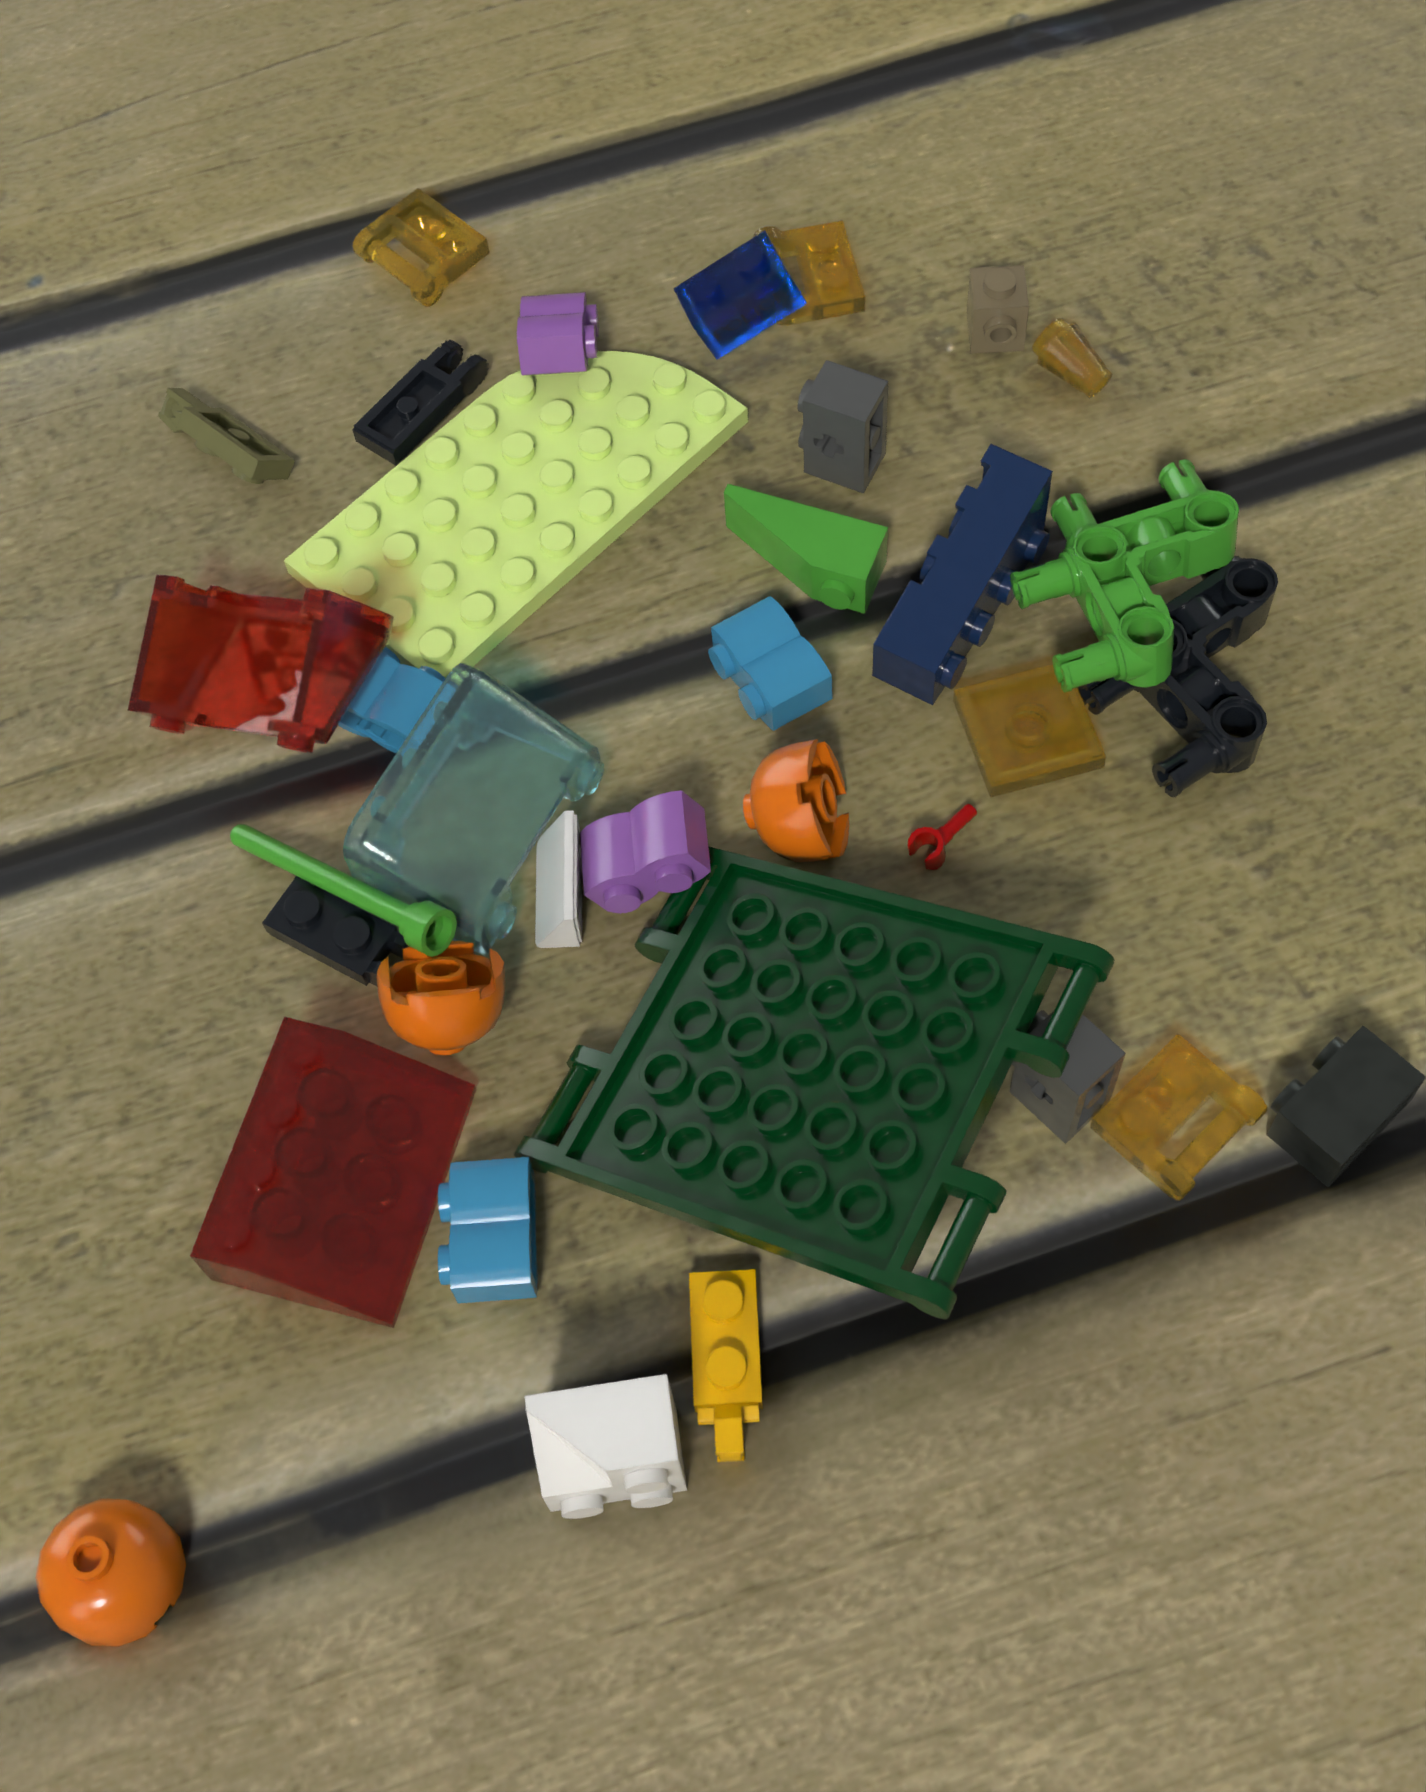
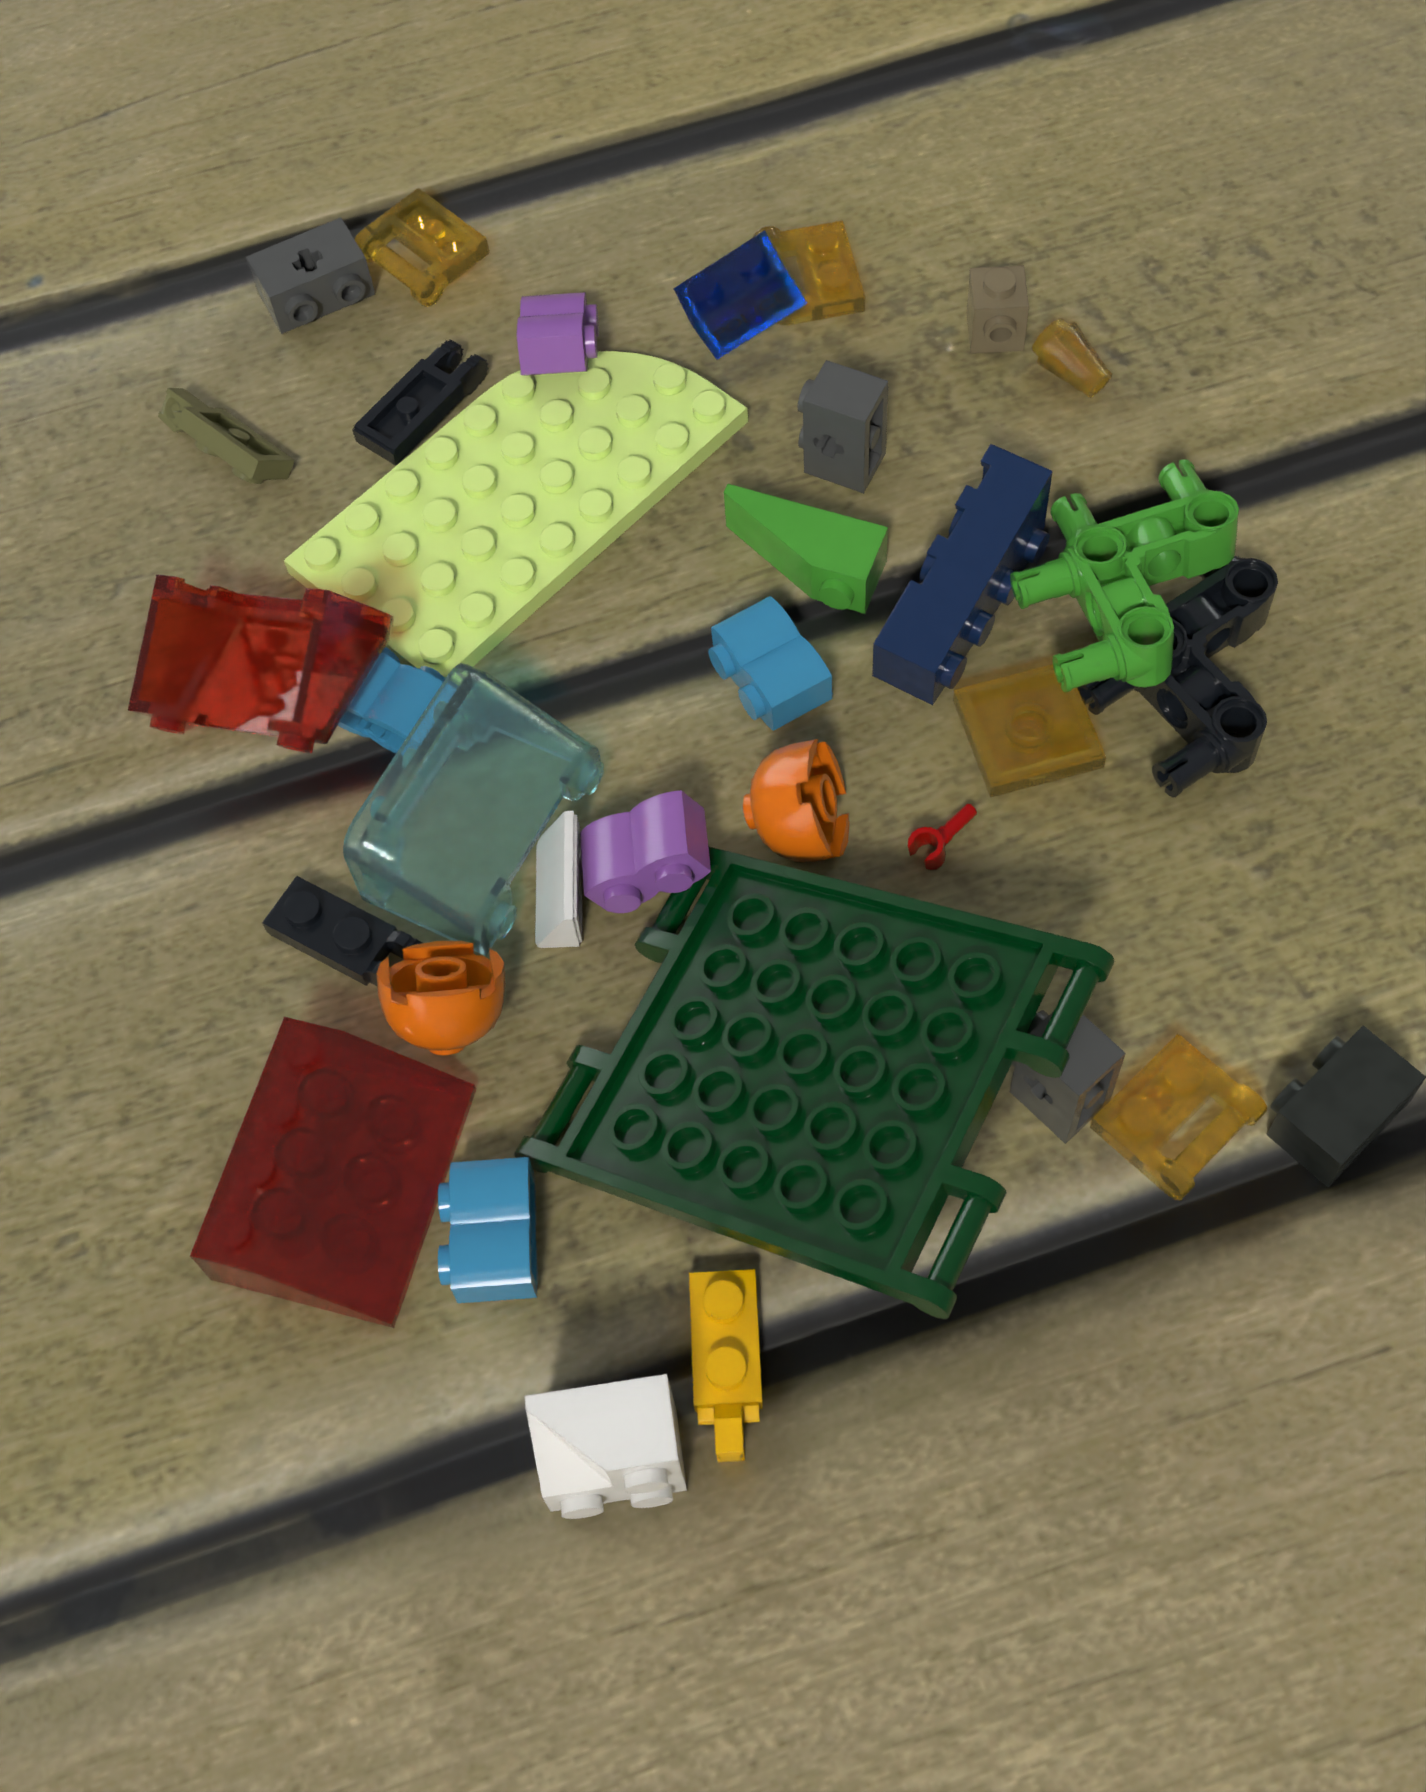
orange cylinder [35,1498,186,1647] -> none
bright green piece [230,824,457,957] -> none
none -> dark grey brick [246,217,375,334]

